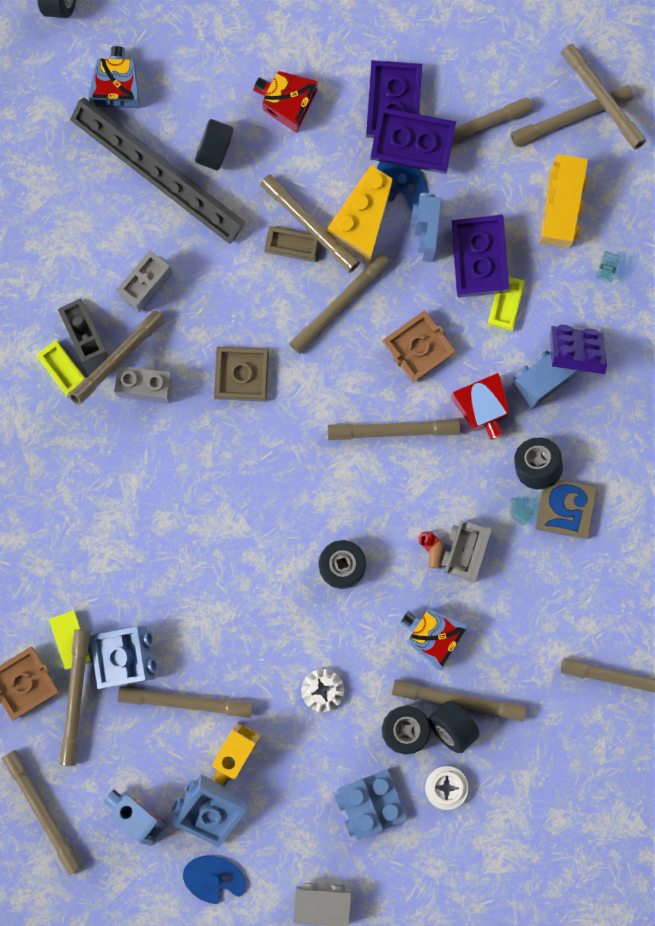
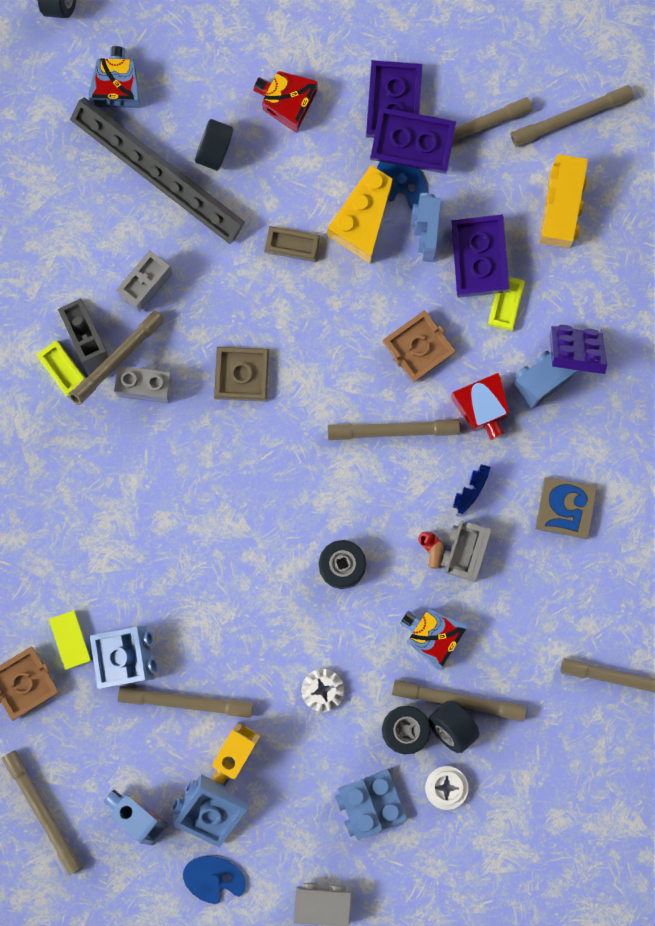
dark tan piece [60,629,90,766] -> none
dark tan piece [260,174,360,273] -> none
dark tan piece [289,253,391,354] -> none
clear light blue piece [510,498,535,526] -> none
black wheel [514,437,563,490] -> none
dark tan piece [561,44,647,150] -> none
clear light blue piece [596,251,620,283] -> none
none -> clear blue slope [453,464,491,517]

